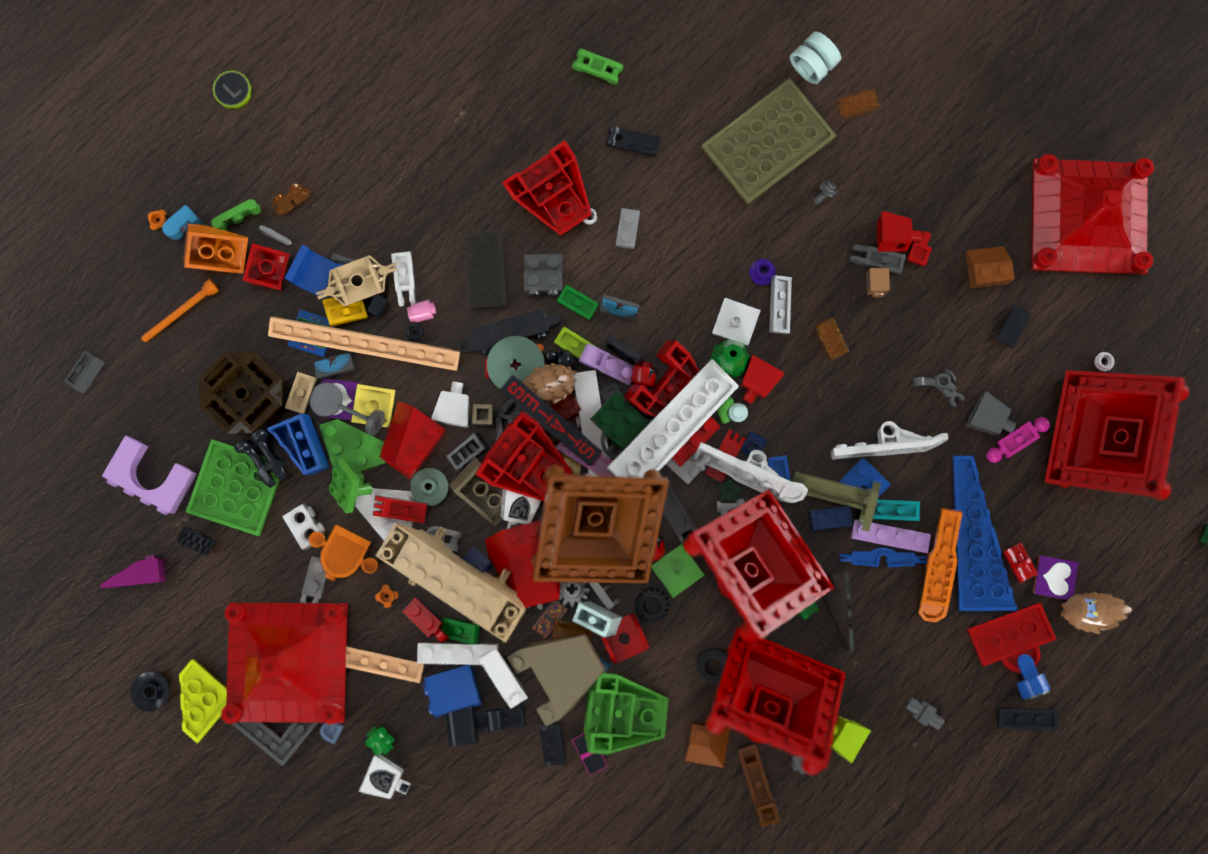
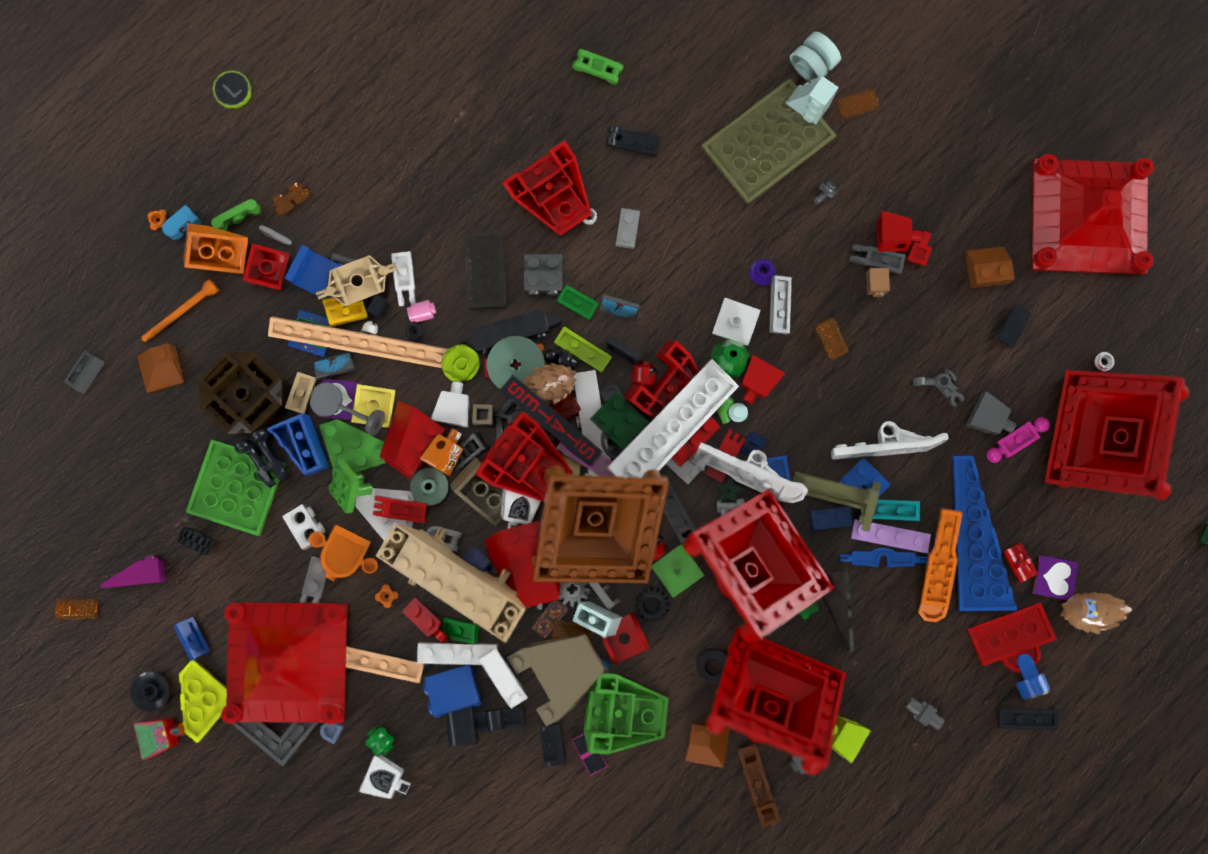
lavender arch [102,435,198,515] -> none
lavender plate [579,344,633,385] -> none
none -> clear orange plate [55,599,97,620]
none -> torso [133,717,185,760]
none -> dark orange slope [138,343,185,393]
none -> blue plate [173,617,210,661]
none -> white hinge [361,321,378,335]
none -> orange torso [420,428,463,476]
none -> lime tile [441,345,480,382]
none -> light aqua wedge [786,76,839,124]

